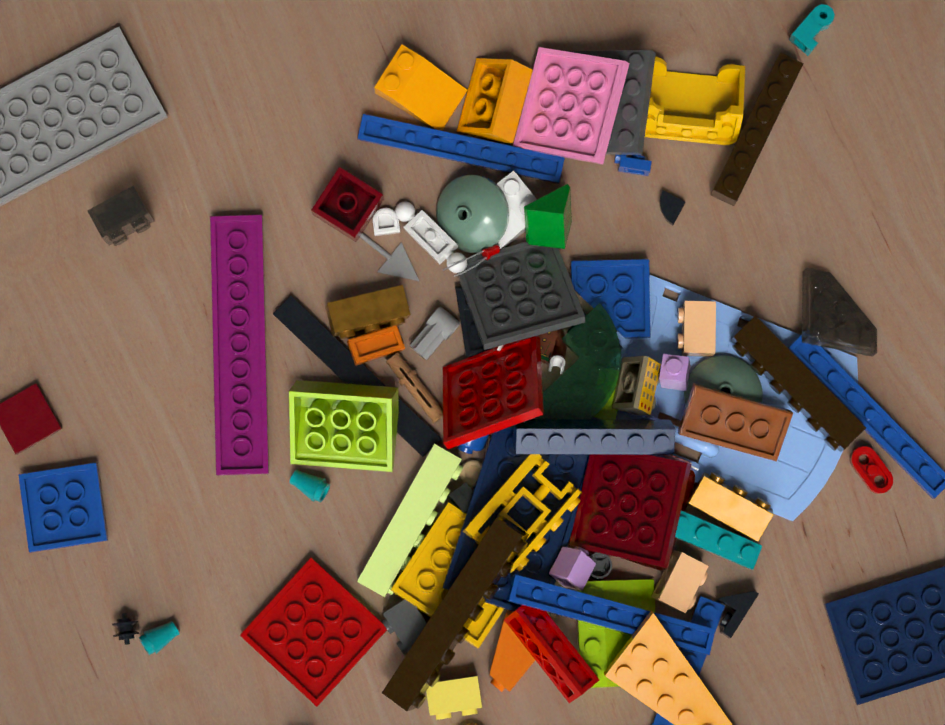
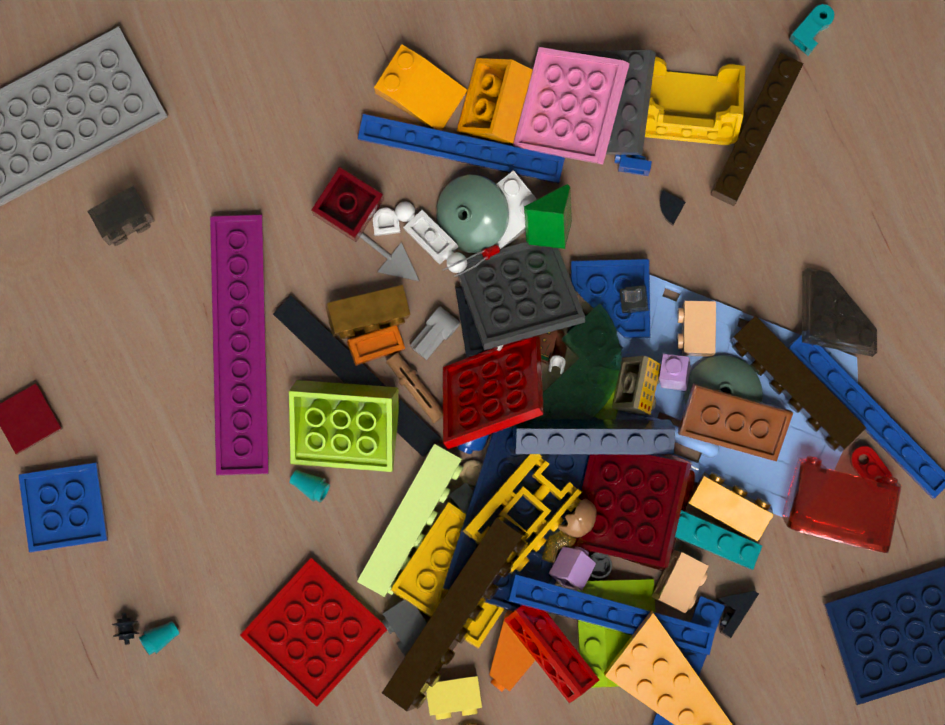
none -> clear yellow arm [542,531,576,563]
none -> medium nougat hair [558,498,597,538]
none -> pearl dark grey piece [620,285,649,314]
none -> clear red windscreen [782,456,902,553]

